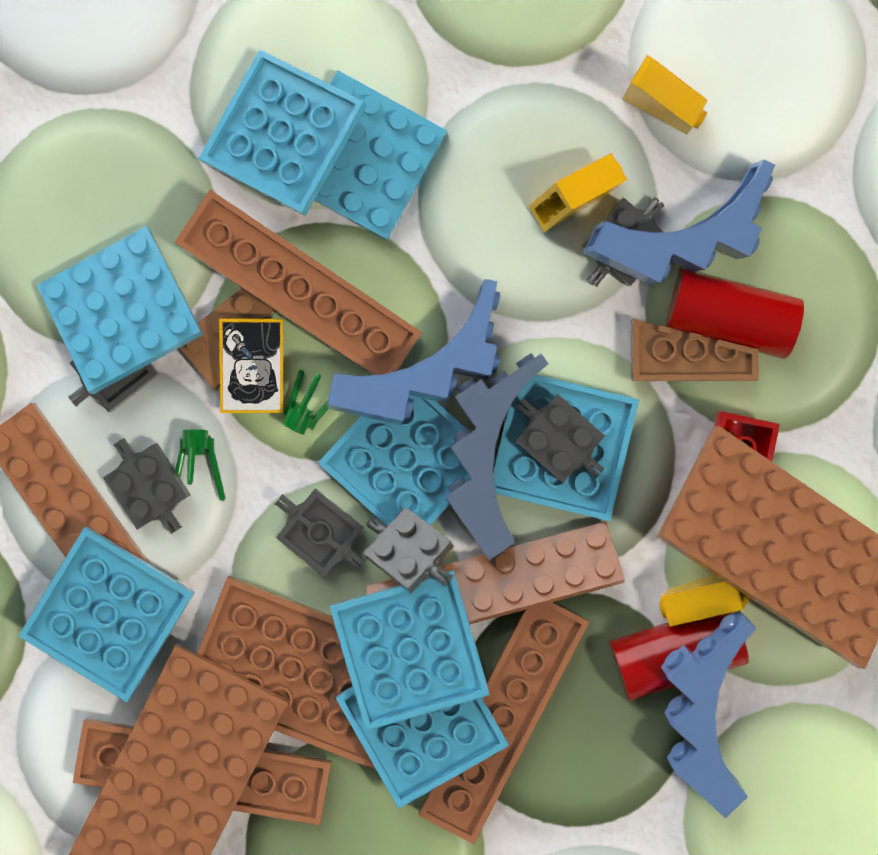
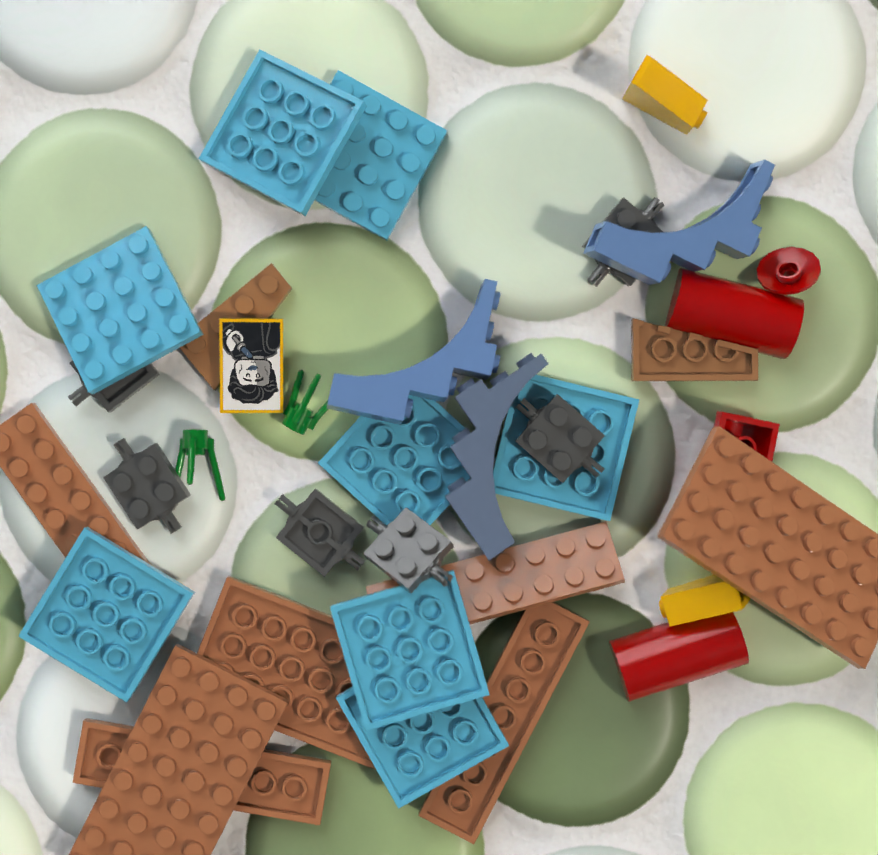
nougat plate [174,190,422,375] -> none
yellow slope [528,153,628,233] -> none
medium blue arch [661,611,757,818] -> none
none -> red dish [757,247,821,295]

